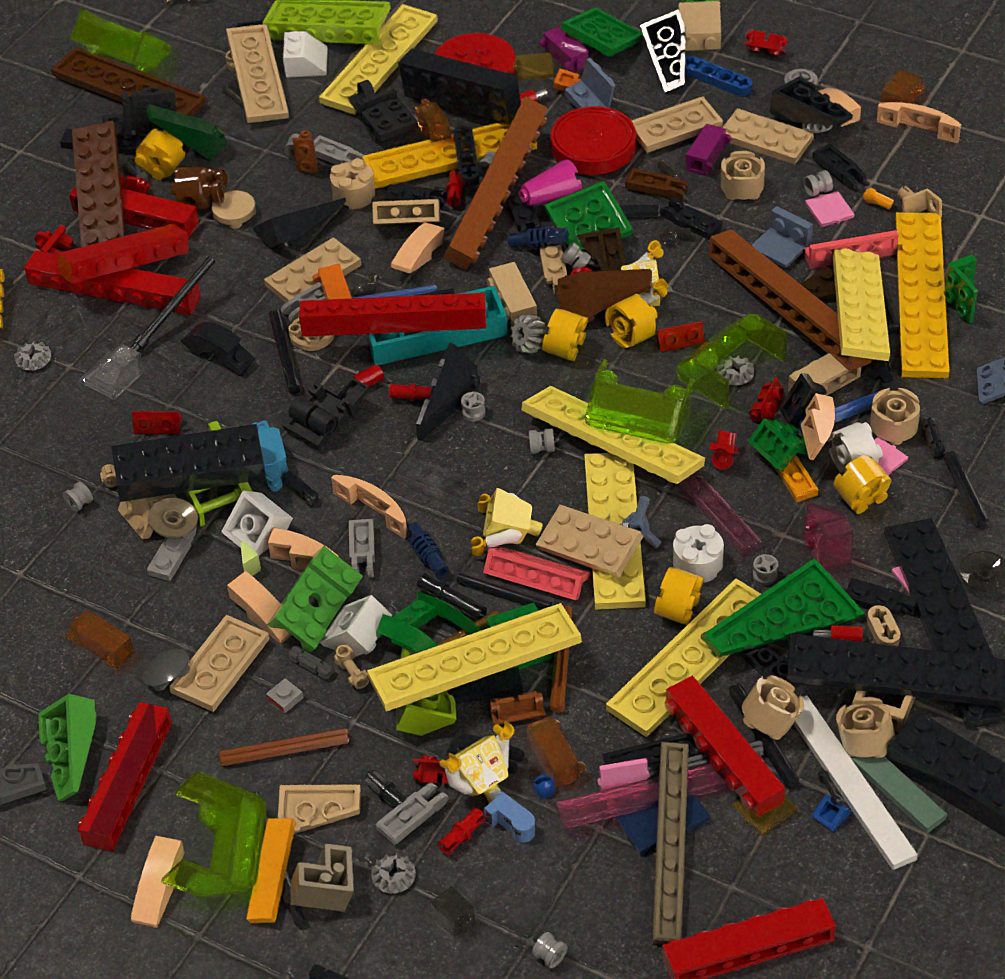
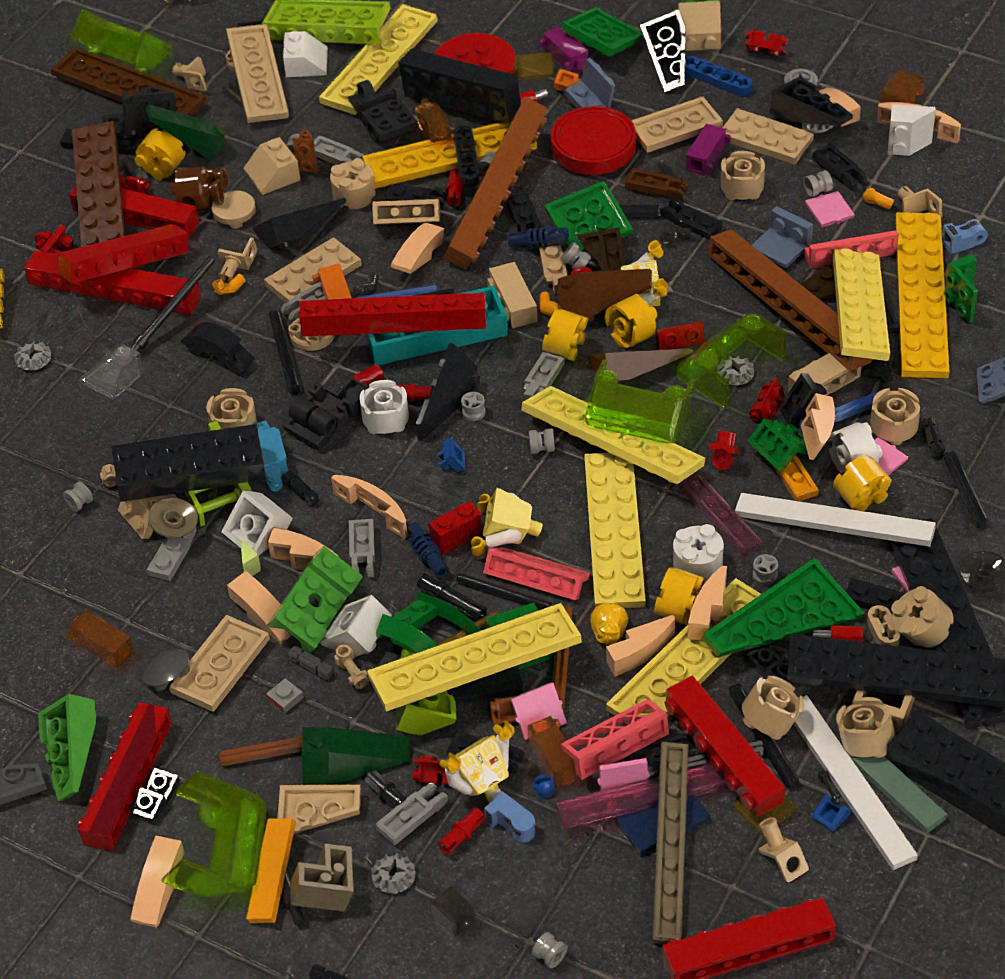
red hinge [132,411,182,434] -> none
light grey gear [510,315,547,354] -> none
dark pink cone [519,160,582,206] -> none
tan plate [536,505,643,577] -> none
sand blue piece [620,496,661,549] -> none
clear pink slope [802,502,854,571] -> none
none -> slope [129,768,180,821]
none -> tan bracket [173,57,207,92]
none -> tan brick [206,388,257,429]
none -> light orange arm [212,274,246,295]
none -> tan bracket [217,237,257,283]
none -> tan slope [244,137,300,195]
none -> dark green wedge [302,727,409,785]
none -> white brick [360,380,409,434]
none -> red brick [428,501,483,555]
none -> blue tile [438,438,465,473]
none -> bright pink piece [510,682,567,740]
none -> light grey hinge [523,352,565,400]
none -> light orange arm [540,292,561,316]
none -> coral fence [561,699,669,780]
none -> reddish brown wedge [589,348,693,386]
none -> yellow hair [590,603,628,645]
none -> light nougat slope [606,615,675,677]
none -> light nougat slope [688,566,727,640]
none -> white tile [735,493,936,547]
none -> tan bracket [758,817,809,882]
none -> white slope [888,104,936,156]
none -> tan brick [891,586,953,648]
none -> medium blue leg [942,219,988,254]

